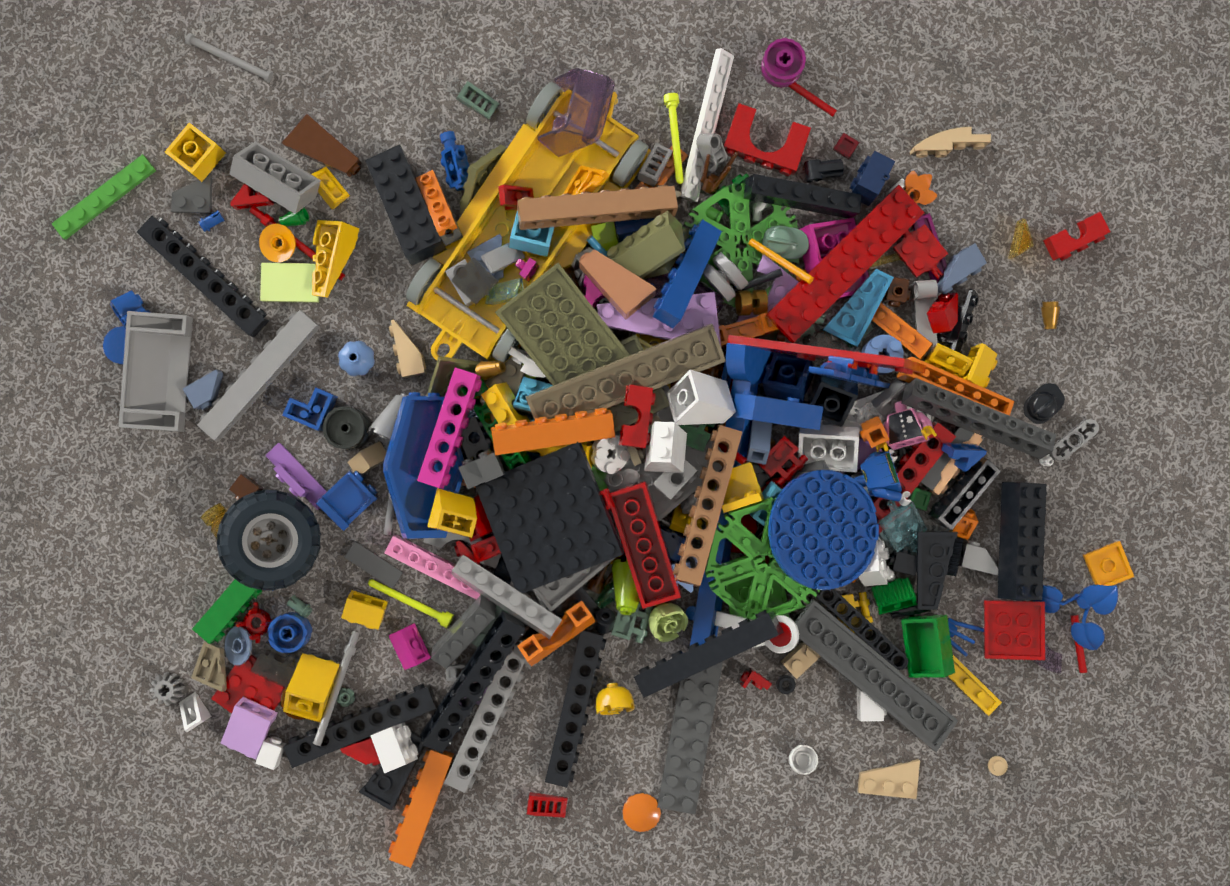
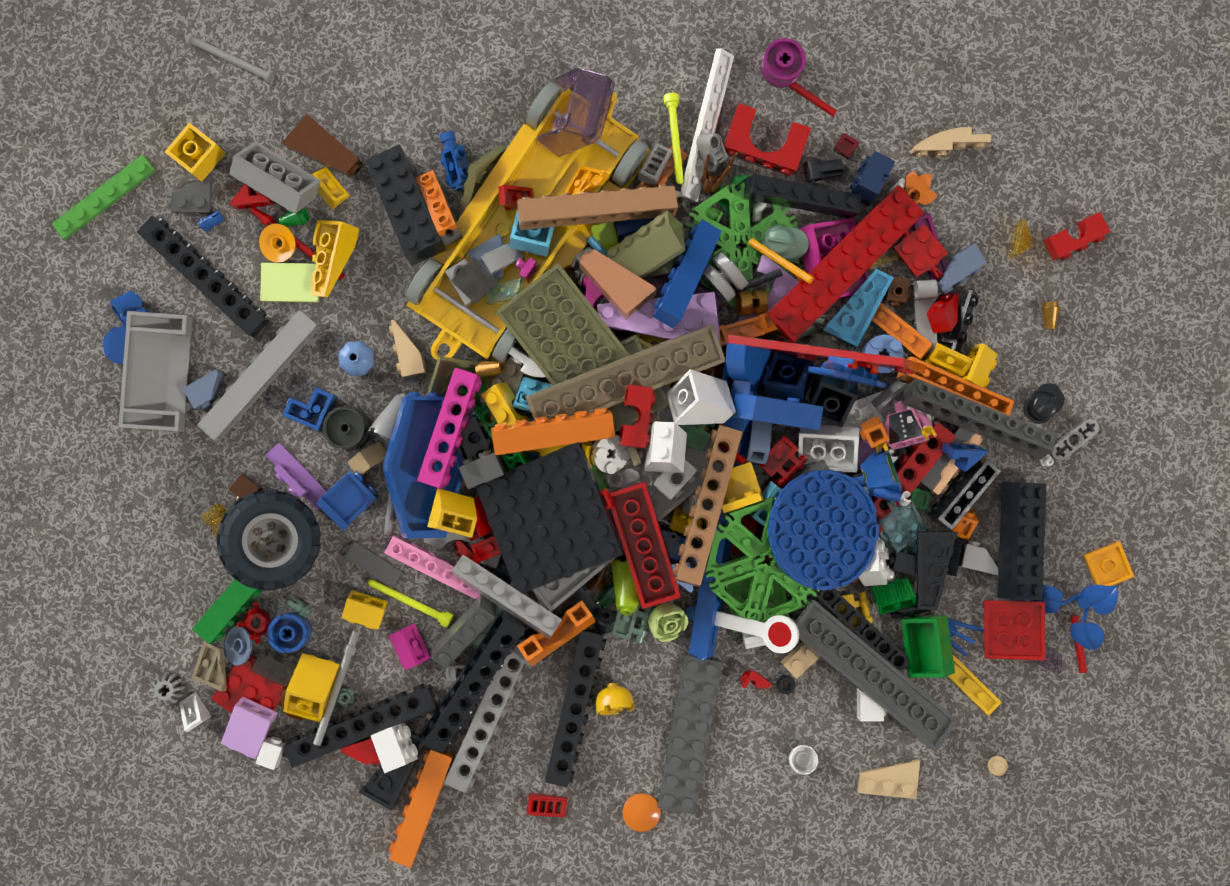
sand green slope [456,81,499,120] -> none
black brick [634,610,784,698] -> none

